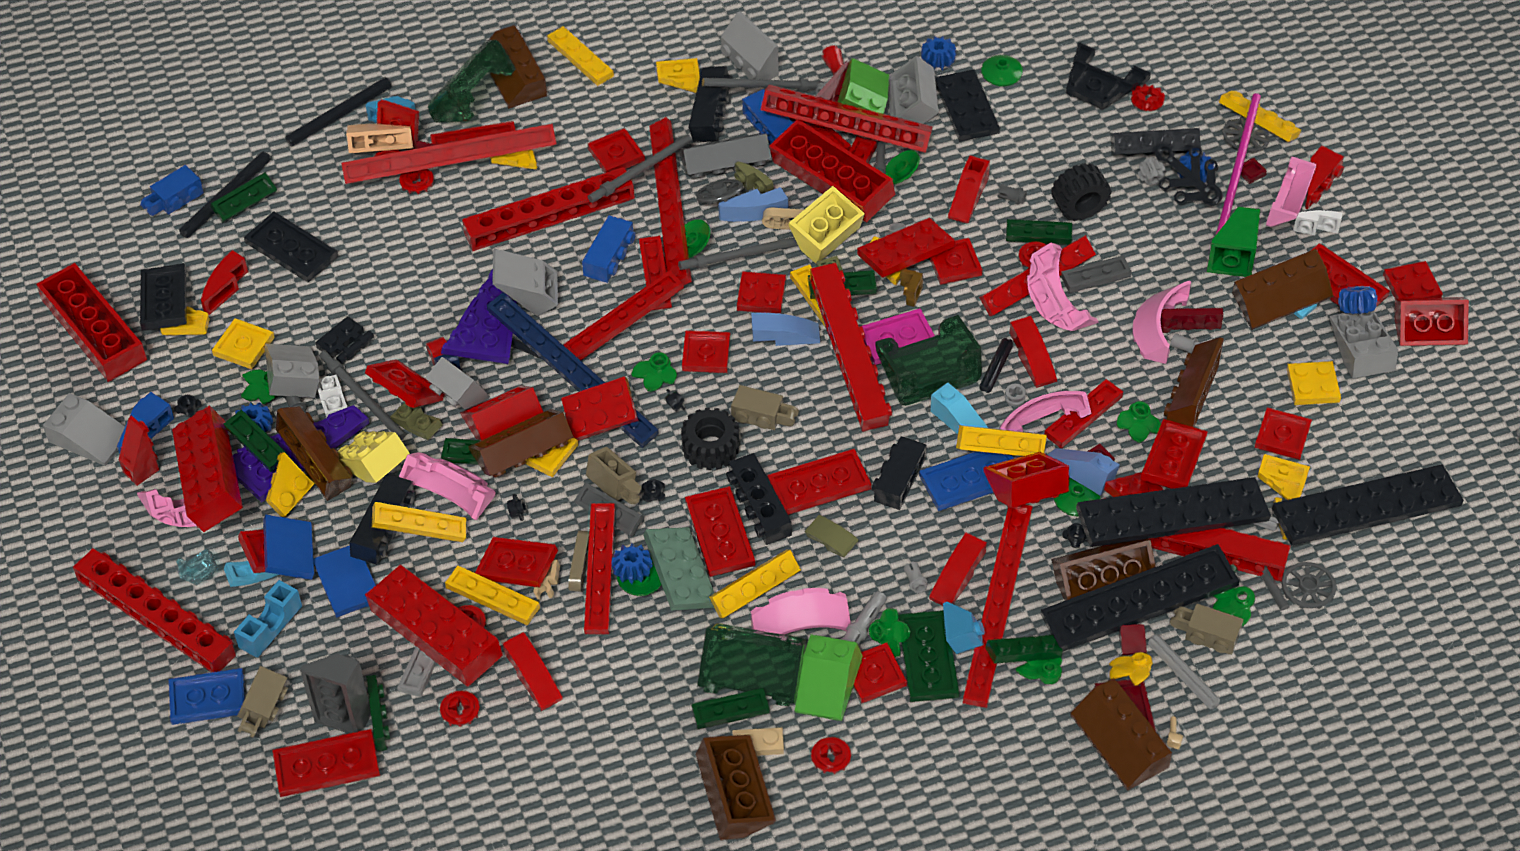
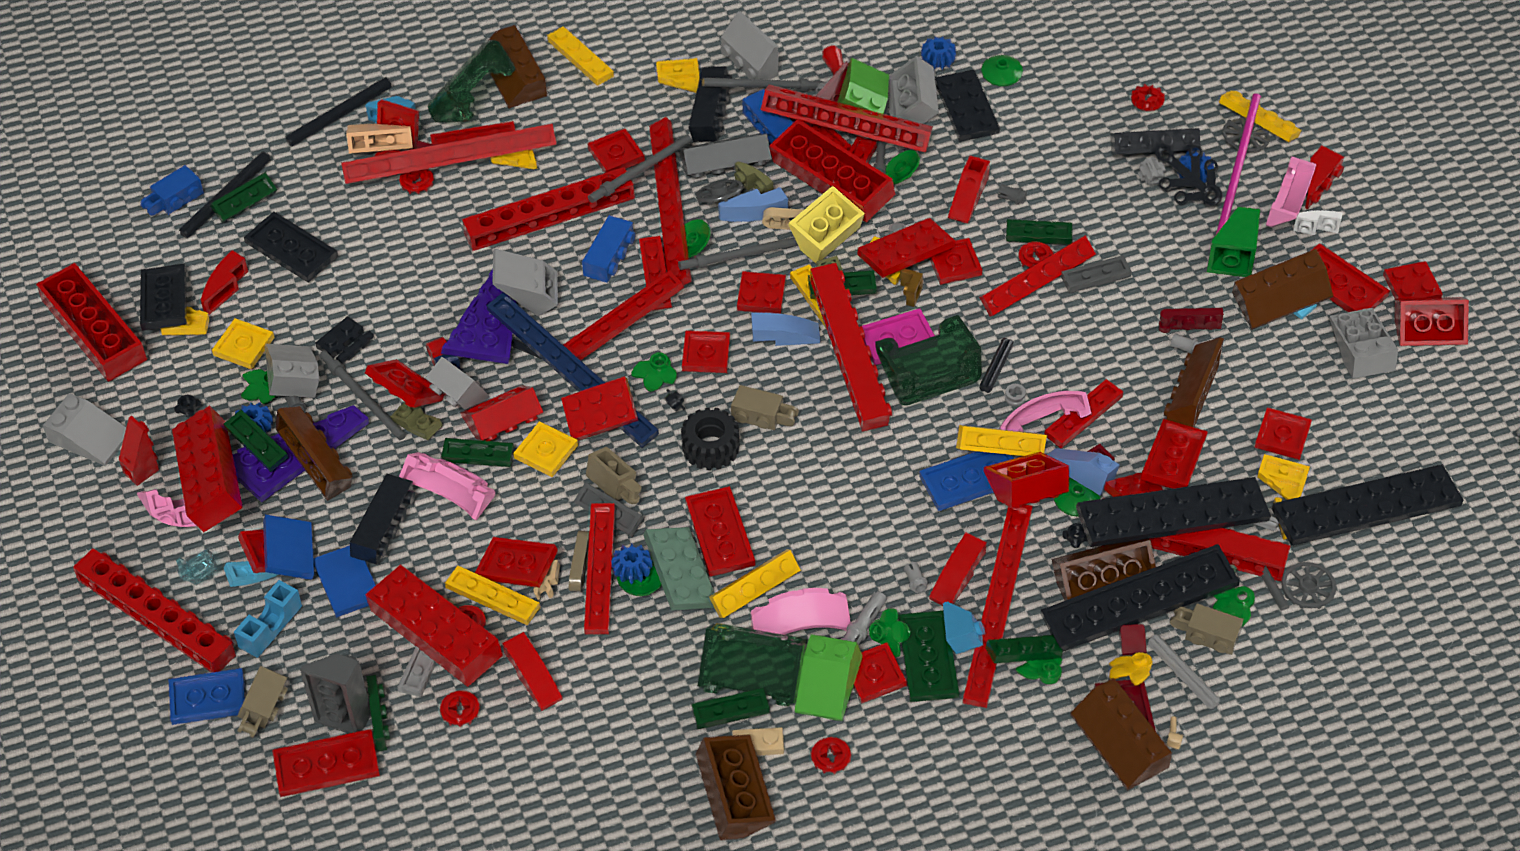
blue slope [117,392,174,454] -> none
yellow wing [266,452,314,517] -> none
white slope [317,375,347,418] -> none
light yellow slope [337,431,410,483] -> none
yellow plate [372,502,466,542] -> none
reddish brown slope [468,409,573,477] -> none
black plate [507,494,526,521] -> none
black plate [642,479,665,502] -> none
black brick [726,453,792,545] -> none
red plate [767,449,871,515] -> none
olive slope [804,515,859,558] -> none
black brick [871,436,927,510] -> none
medium azure slope [931,383,988,434] -> none
red slope [1009,316,1057,388] -> none
bright pink windscreen [1027,243,1099,331] -> none
black tyre [1051,163,1112,221] -> none
black wing [1066,42,1151,109] -> none
green plate [1116,401,1161,443] -> none
bright pink windscreen [1132,281,1191,364] -> none
dark red tile [1240,157,1267,184] -> none
yellow plate [1286,361,1341,405] -> none
blue gear [1338,286,1377,314] -> none

